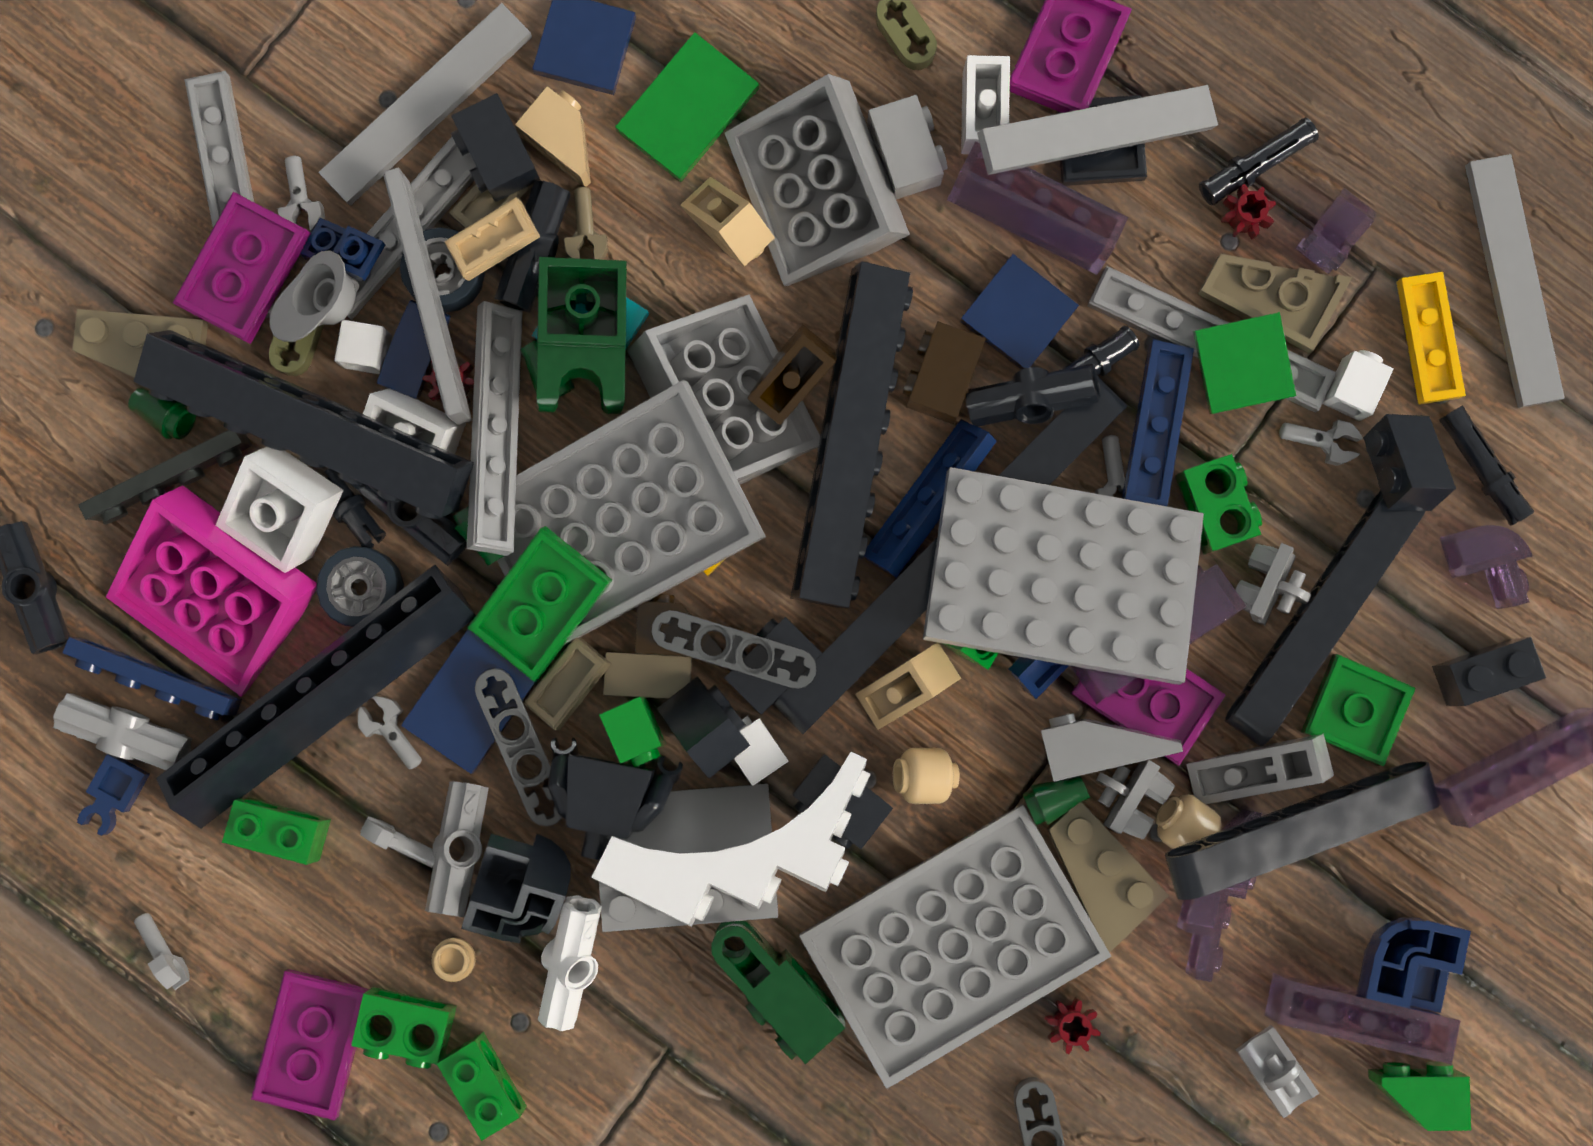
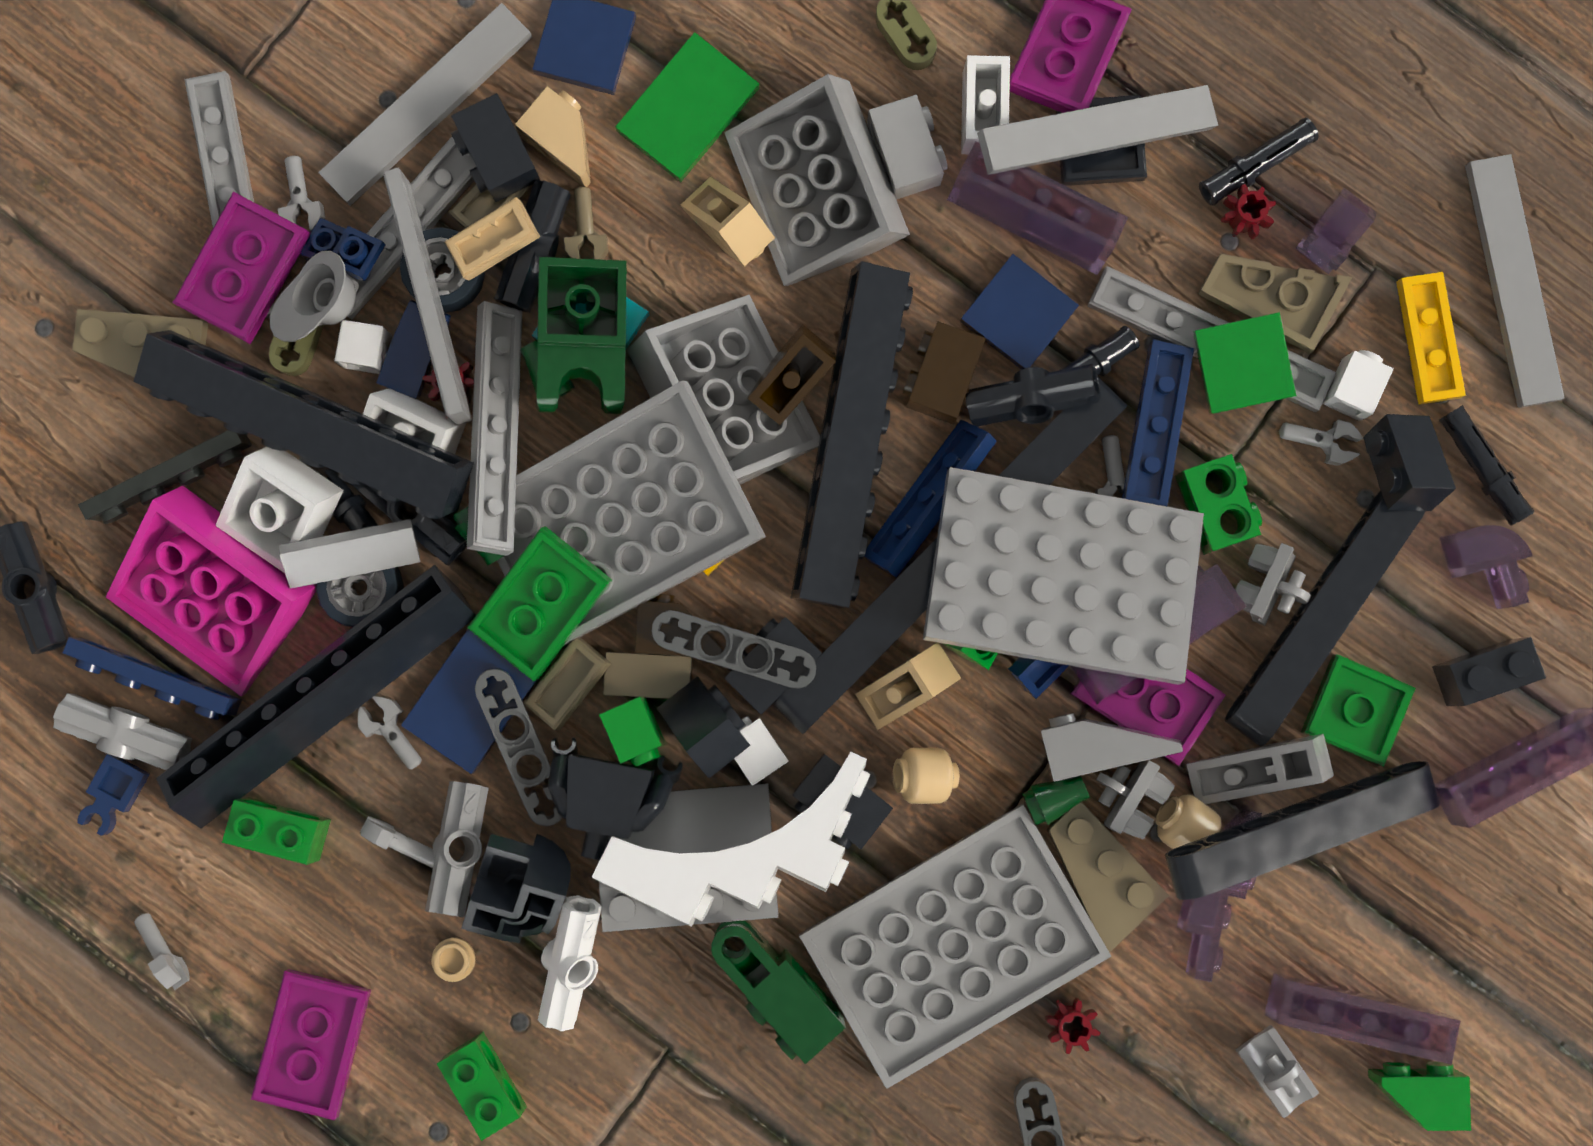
dark green cone [128,388,196,440] -> none
green brick [351,987,457,1069] -> none
dark blue brick [1356,918,1471,1013] -> none
none -> light grey tile [279,519,420,589]

